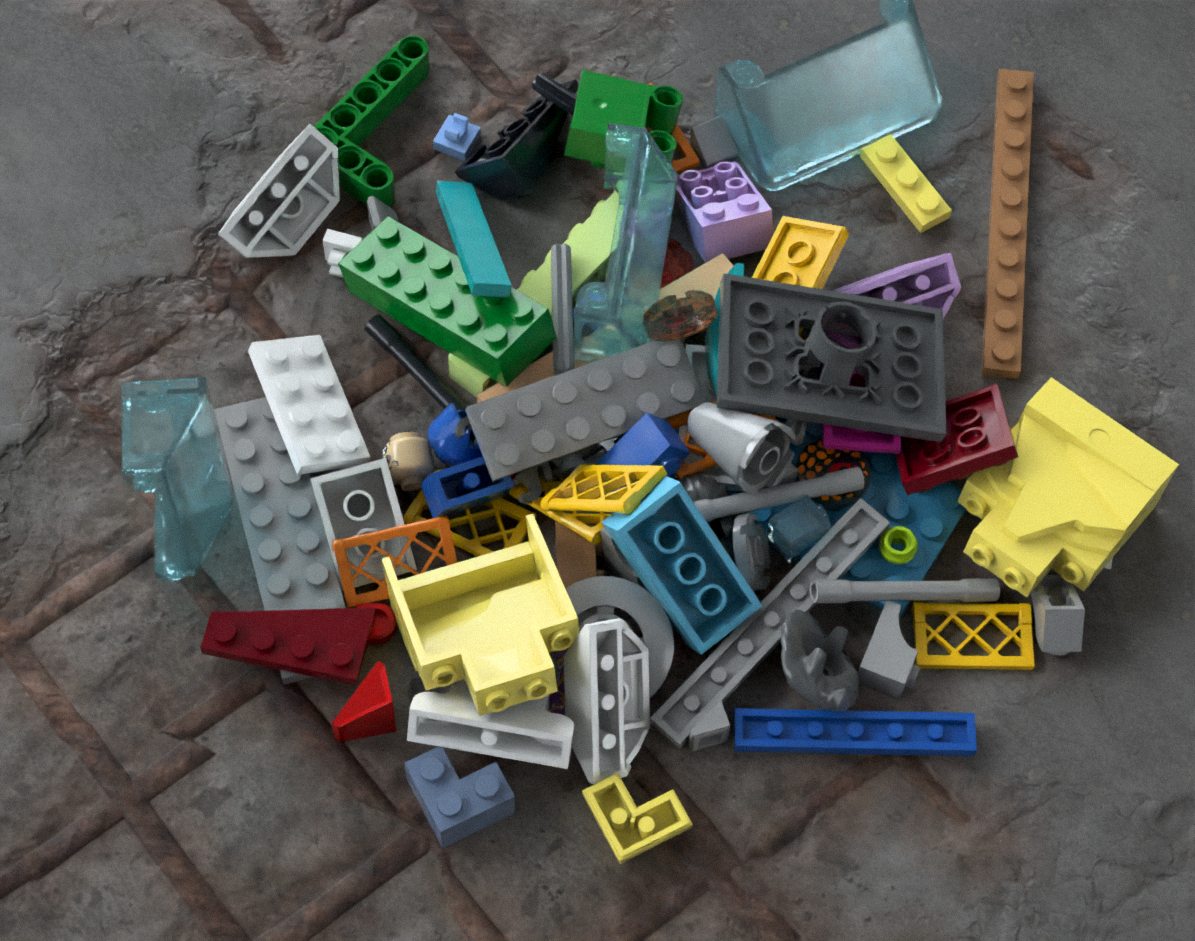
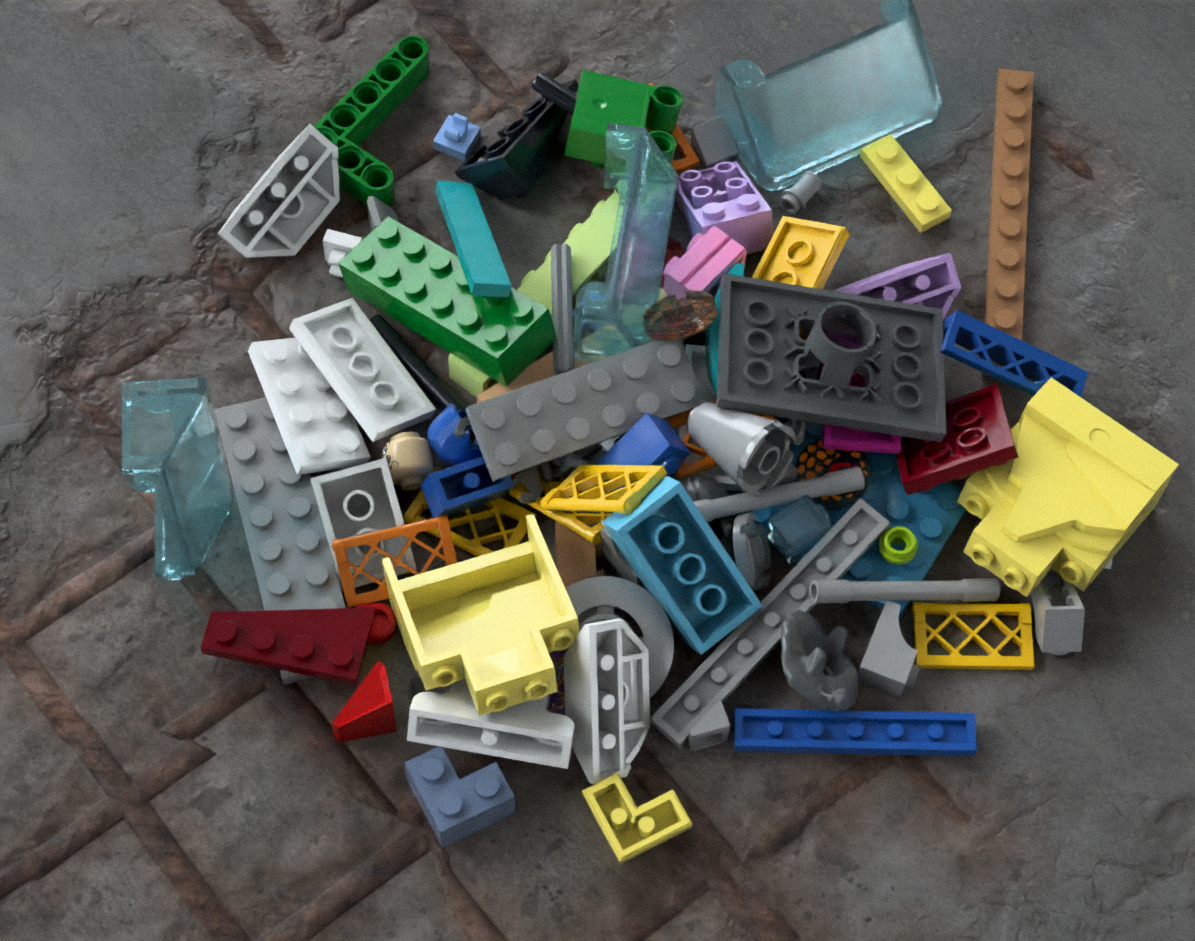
none -> white plate [289,298,436,442]
none -> bright pink brick [663,226,747,315]
none -> light grey pin [779,171,823,215]
none -> blue fence [940,310,1088,397]

